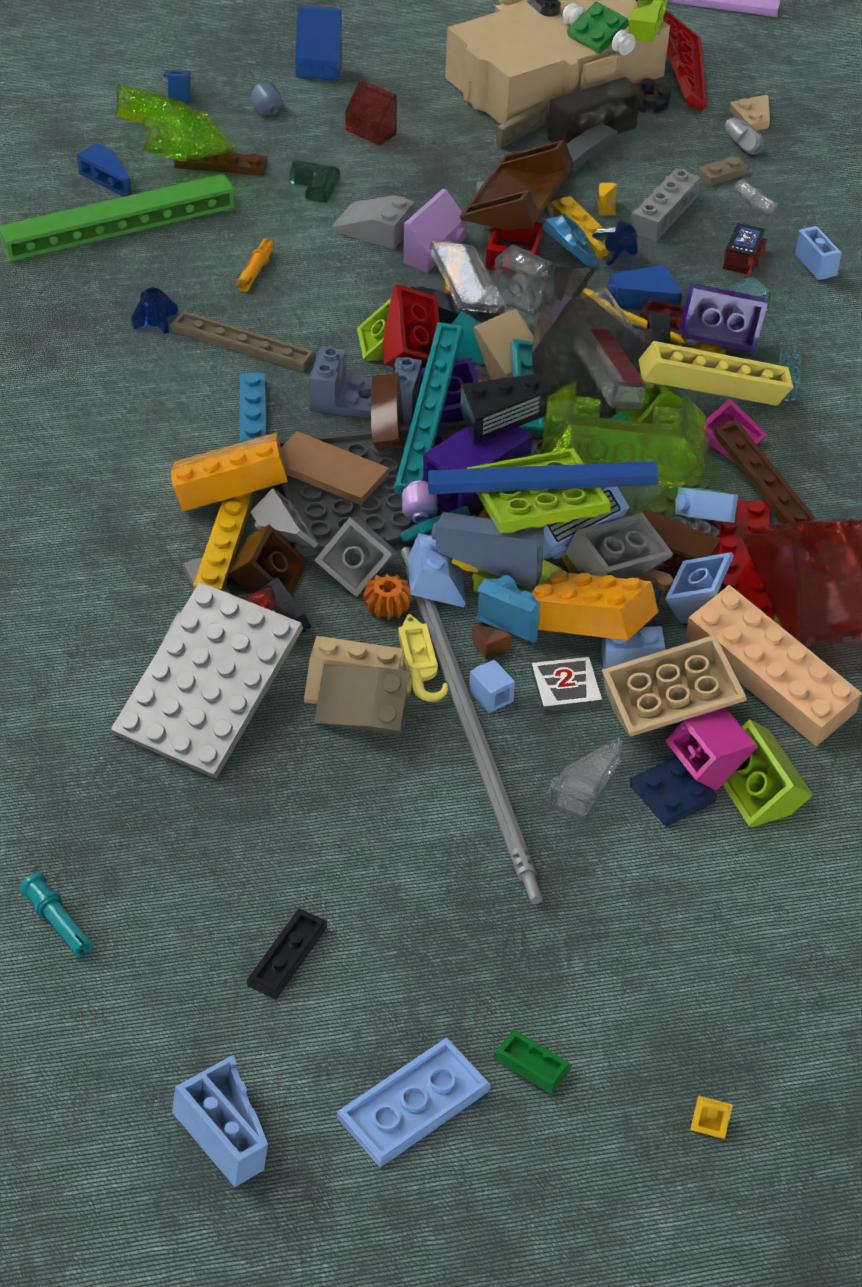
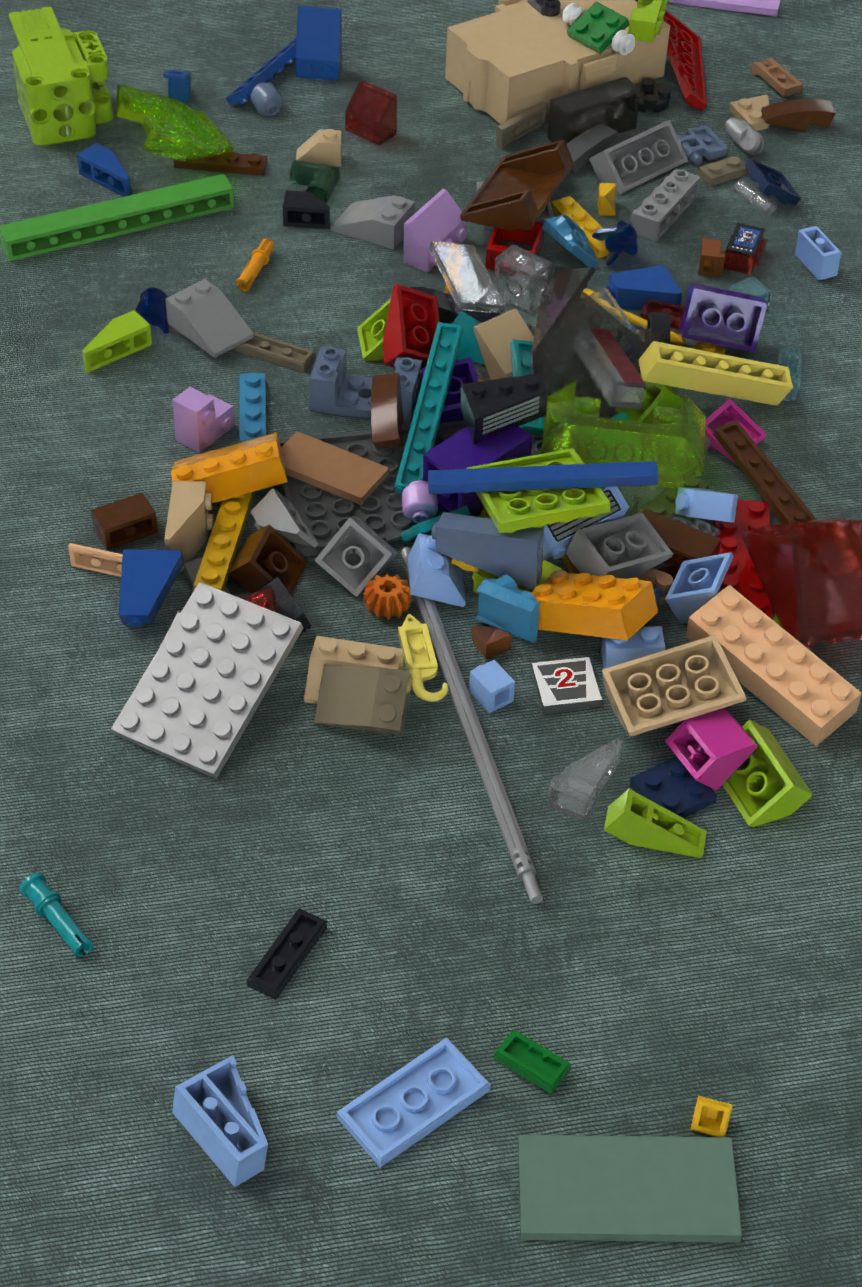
none -> lime piece [8,7,113,146]
none -> light nougat slope [68,543,123,577]
none -> lime slope [82,310,152,373]
none -> reddish brown brick [91,493,158,550]
none -> blue slope [119,549,184,628]
none -> tan slope [164,481,214,572]
none -> light grey slope [165,279,254,358]
none -> lavender brick [172,387,234,453]
none -> blue plate [225,38,296,105]
none -> black slope [282,190,330,229]
none -> tan slope [296,129,342,167]
none -> sand green tile [518,1135,742,1243]
none -> light grey slope [589,120,688,194]
none -> lime slope [604,789,707,858]
none -> sand blue plate [676,125,729,165]
none -> dark orange brick [698,238,725,277]
none -> dark blue plate [745,158,801,206]
none -> medium nougat plate [751,58,803,97]
none -> reddish brown slope [761,99,836,131]

